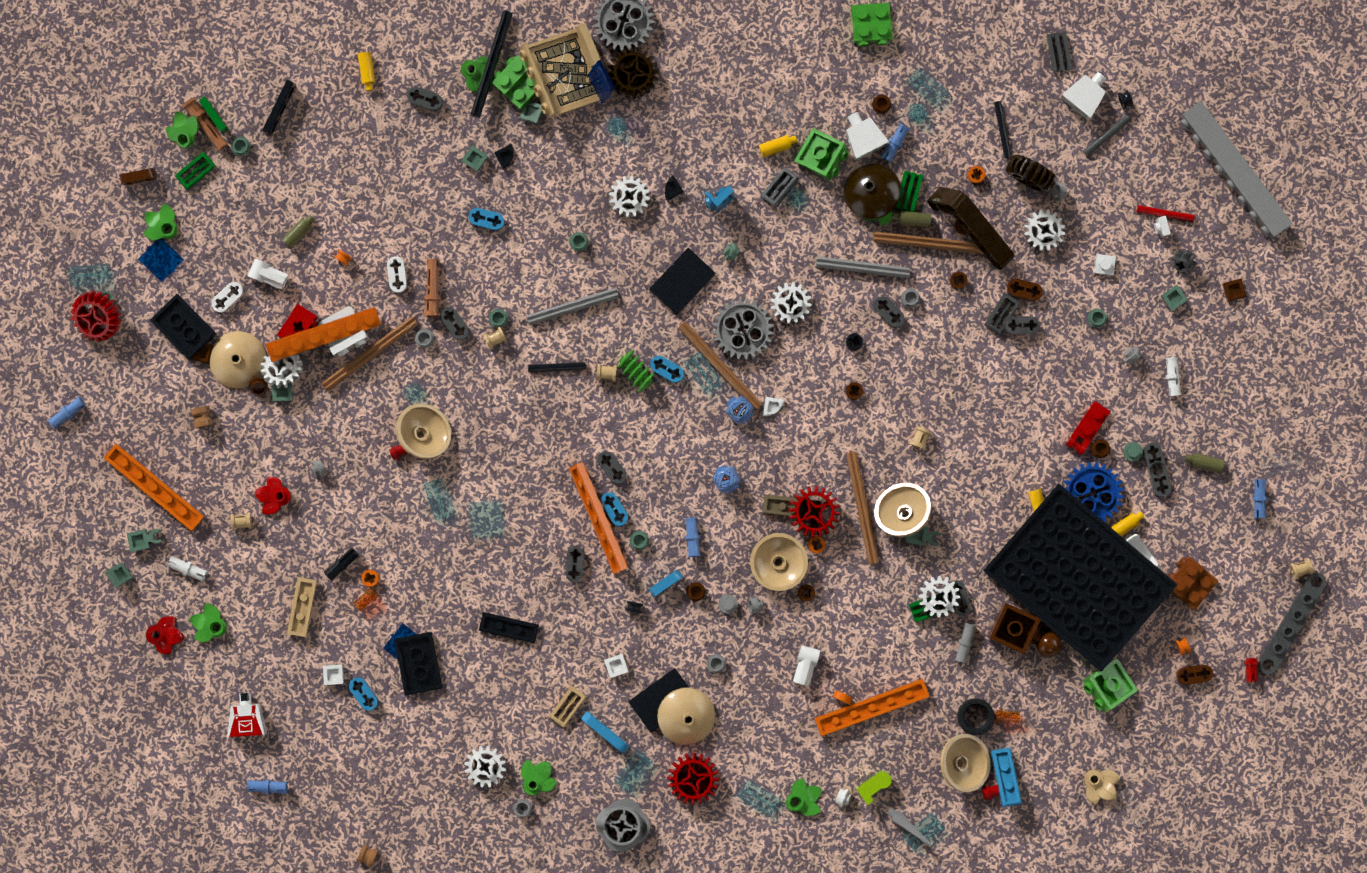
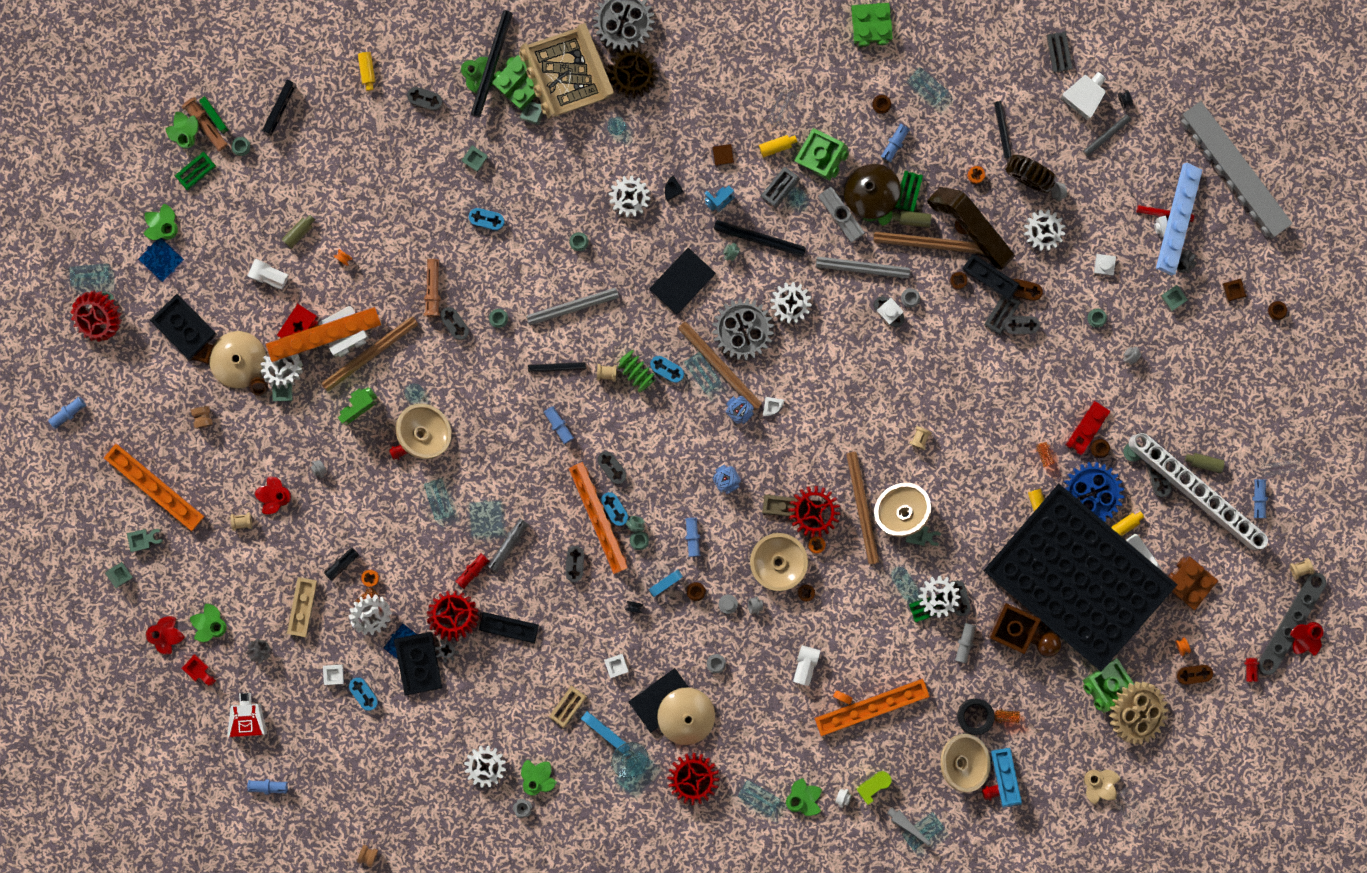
reddish brown beam [120,168,157,186] -> none
white pin [167,556,208,582] -> none
white beam [212,282,244,313] -> none
white beam [387,256,407,293] -> none
light grey plate [415,329,434,348] -> none
tan bush [483,327,508,350] -> none
black tile [494,144,514,170] -> none
clear blue piece [588,60,615,103] -> none
light grey piece [595,799,651,852] -> none
white torso [846,112,888,161] -> none
black bush [846,333,863,351] -> none
reddish brown bush [846,382,863,400] -> none
clear light blue plate [908,103,927,122] -> none
white pin [1165,357,1181,396] -> none
none -> red plate [181,654,216,686]
none -> flat silver gear [246,638,271,664]
none -> bright green plate [338,387,377,426]
none -> white gear [349,594,392,635]
none -> red gear [426,590,479,642]
none -> flat silver gear [435,640,459,662]
none -> red pin [455,553,490,589]
none -> flat silver pin [488,518,530,573]
none -> medium blue pin [543,406,574,445]
none -> clear light blue dish [611,742,649,778]
none -> sand green plate [626,516,645,532]
none -> reddish brown tile [712,144,734,166]
none -> black axle [714,220,806,257]
none -> light grey piece [818,187,865,243]
none -> white plate [876,298,904,325]
none -> clear light blue beam [891,567,918,600]
none -> black tile [962,254,1020,301]
none -> clear orange pin [1035,441,1055,467]
none -> tan gear [1109,681,1168,744]
none -> white beam [1129,433,1268,550]
none -> light blue plate [1156,163,1202,276]
none -> reddish brown plate [1268,301,1287,320]
none -> red plate [1290,622,1324,656]

